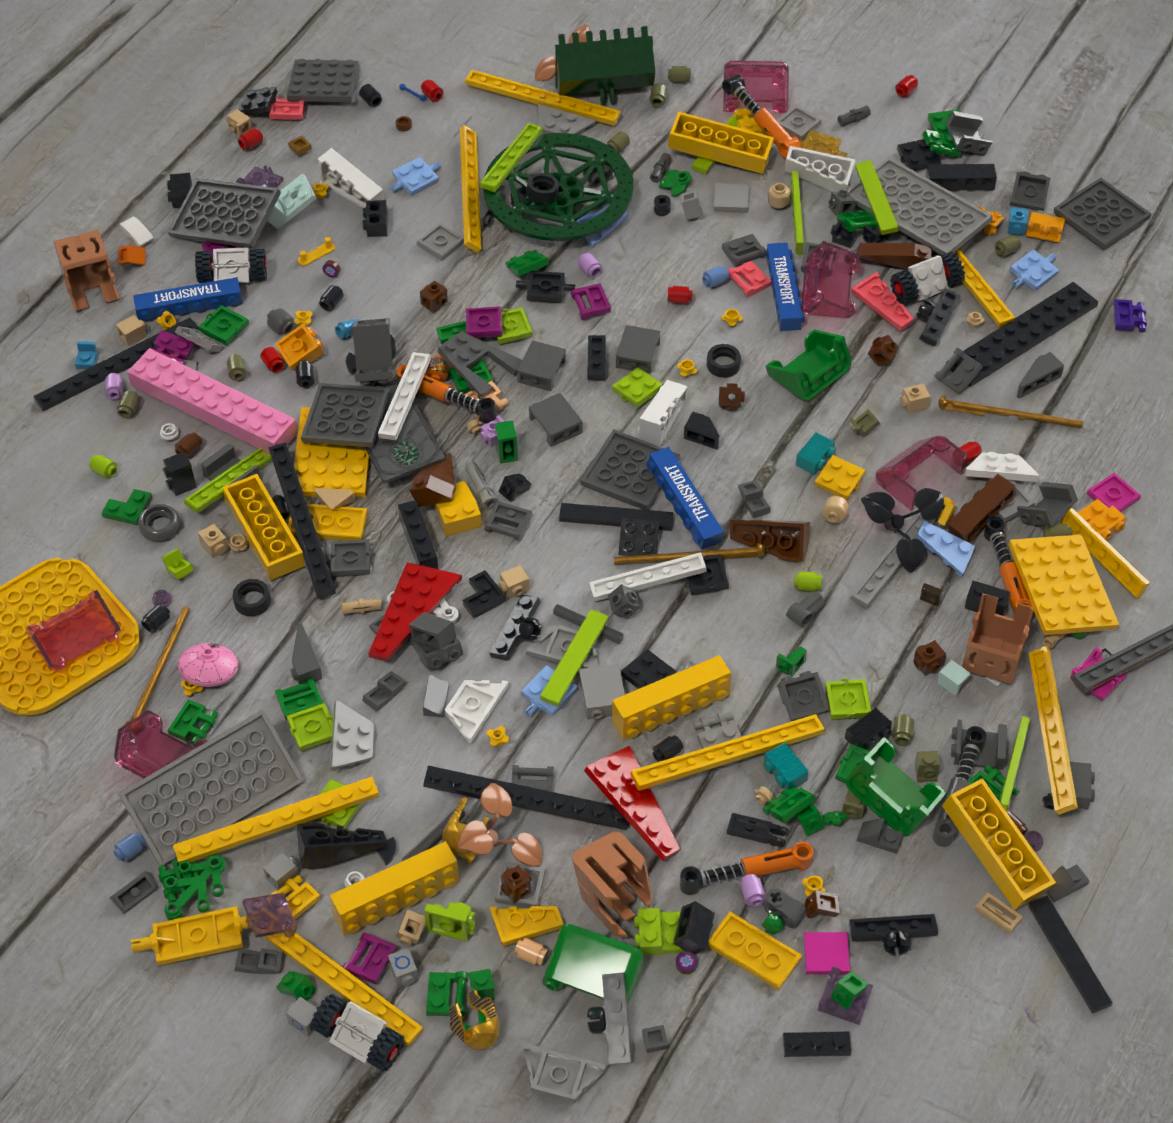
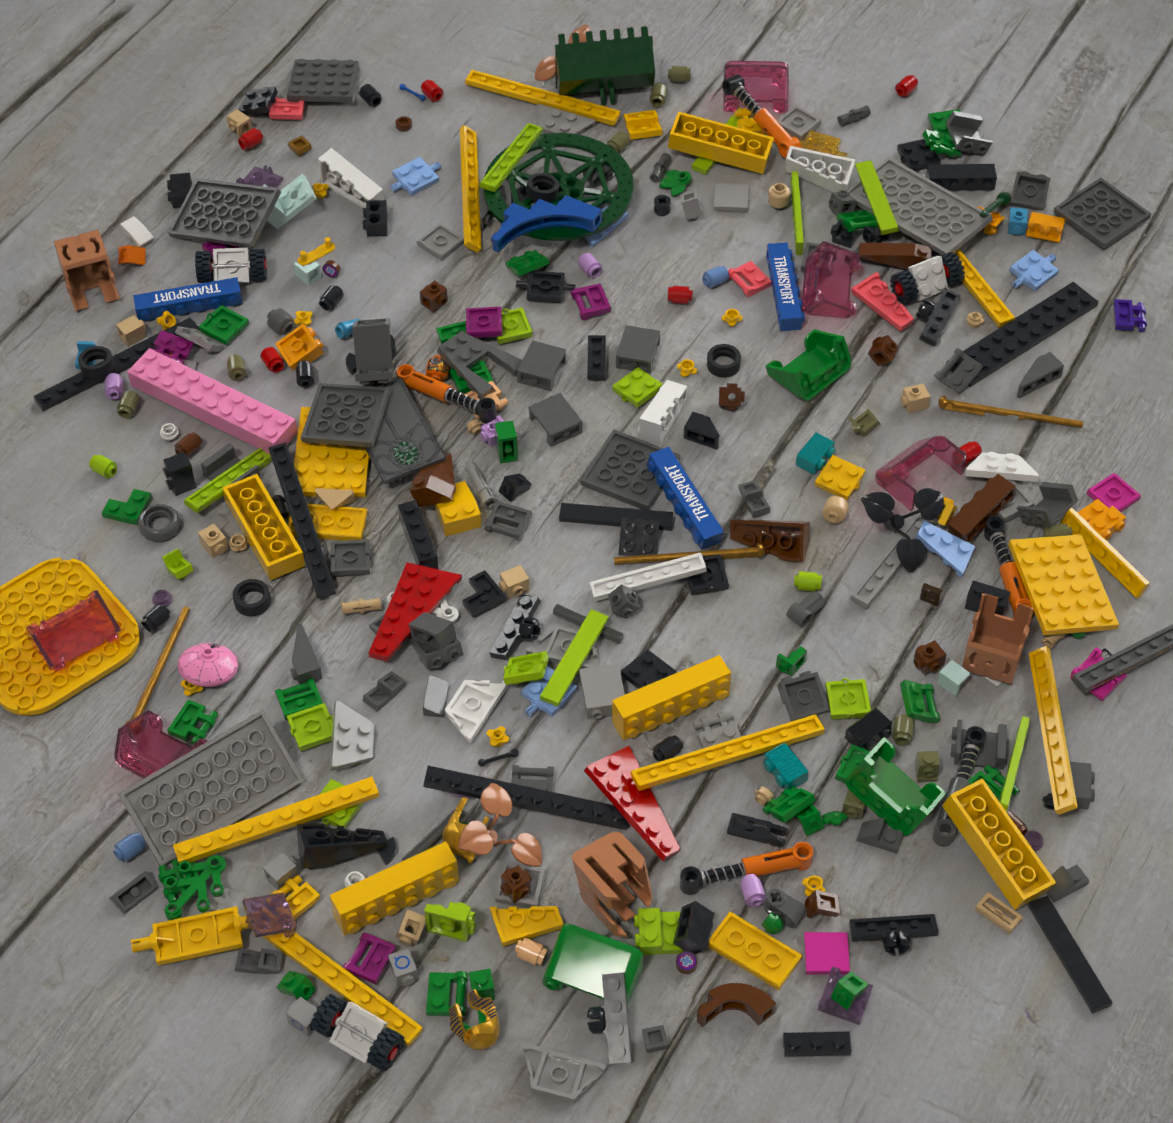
white plate [378,352,431,440] -> none
dark grey plate [722,234,767,266] -> none
olive brick [995,235,1021,257] -> none
none -> black tyre [78,346,115,379]
none -> light aqua panel [293,261,321,286]
none -> black hinge [478,748,518,767]
none -> blue arch [491,195,602,253]
none -> lime plate [503,651,549,685]
none -> yellow slope [623,110,662,140]
none -> reddish brown arch [697,983,776,1027]
none -> green plate [900,679,940,724]
none -> dark green piece [979,191,1011,218]

